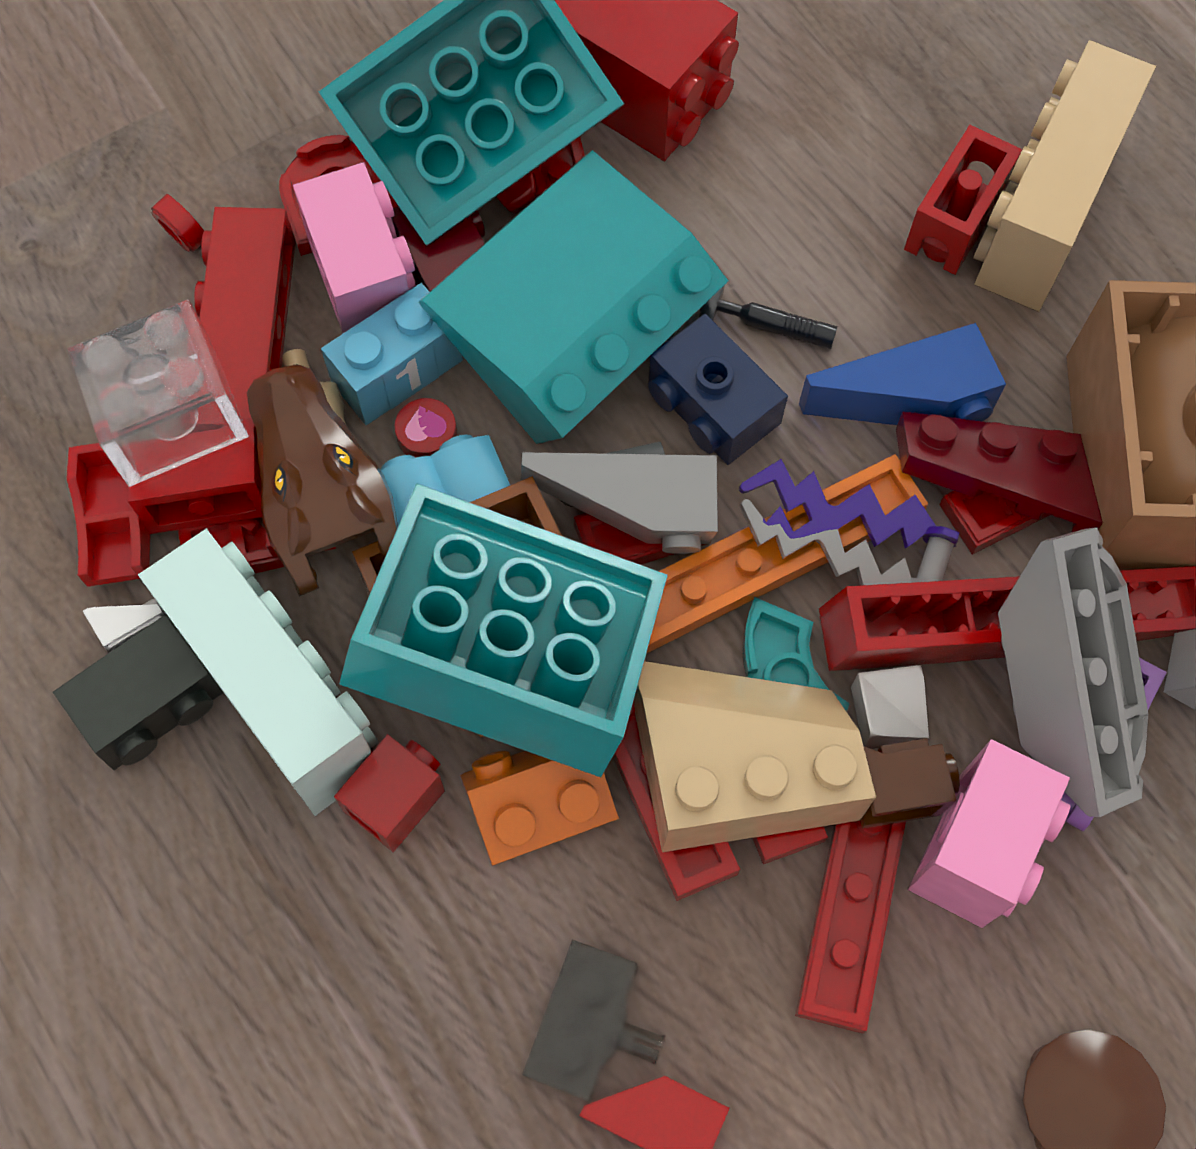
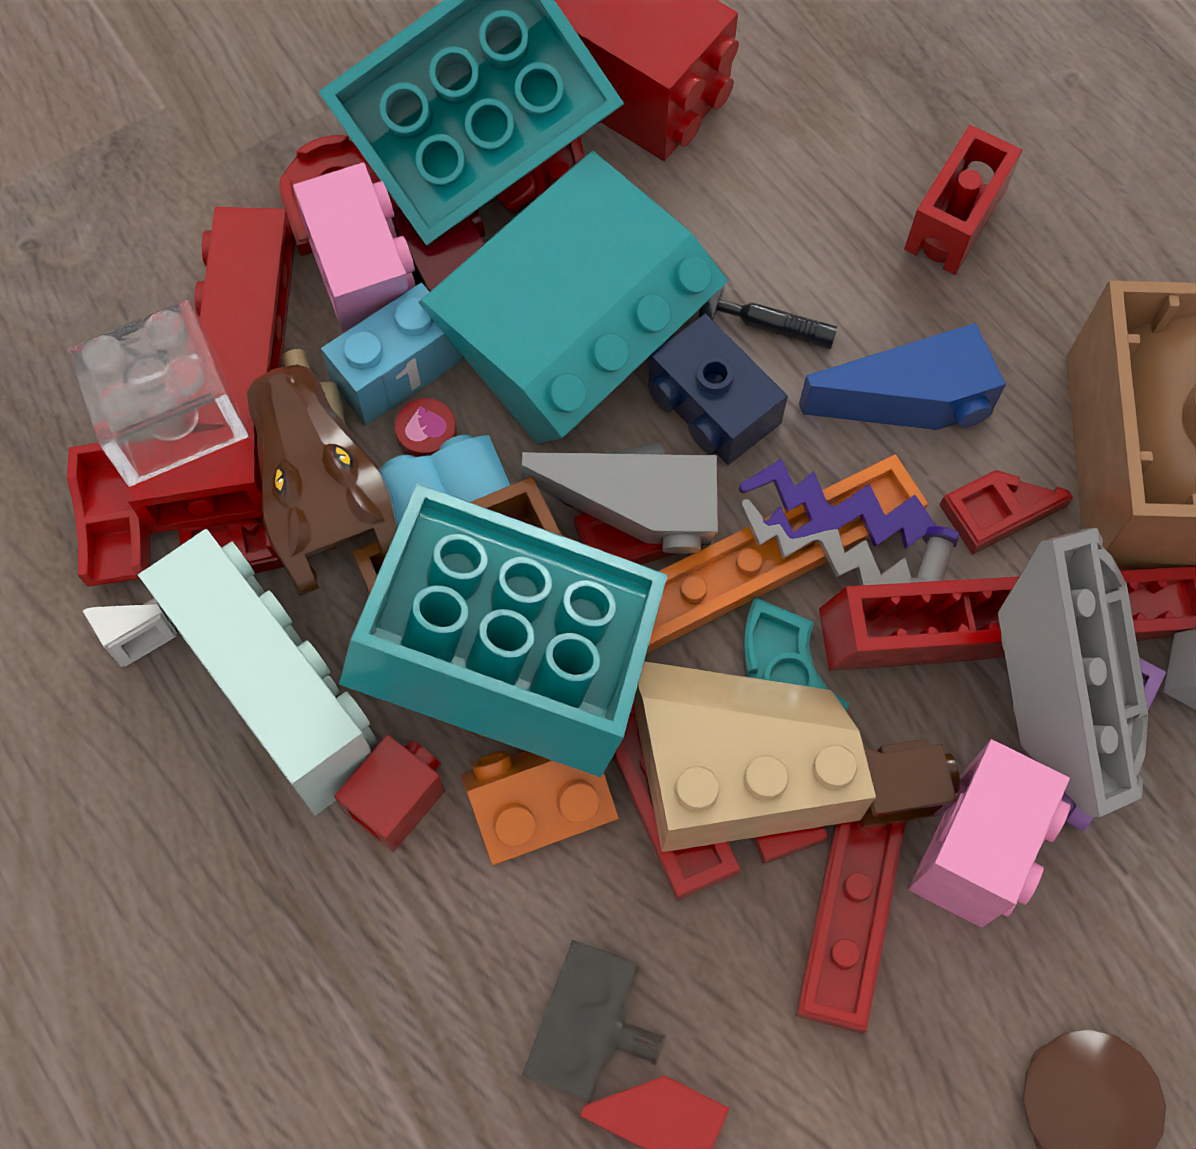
pearl dark grey brick [53,614,223,770] -> none
red tile [151,194,204,252] -> none
white slope [851,665,929,748] -> none
dark red wing [896,412,1103,532] -> none
tan brick [973,40,1156,311] -> none

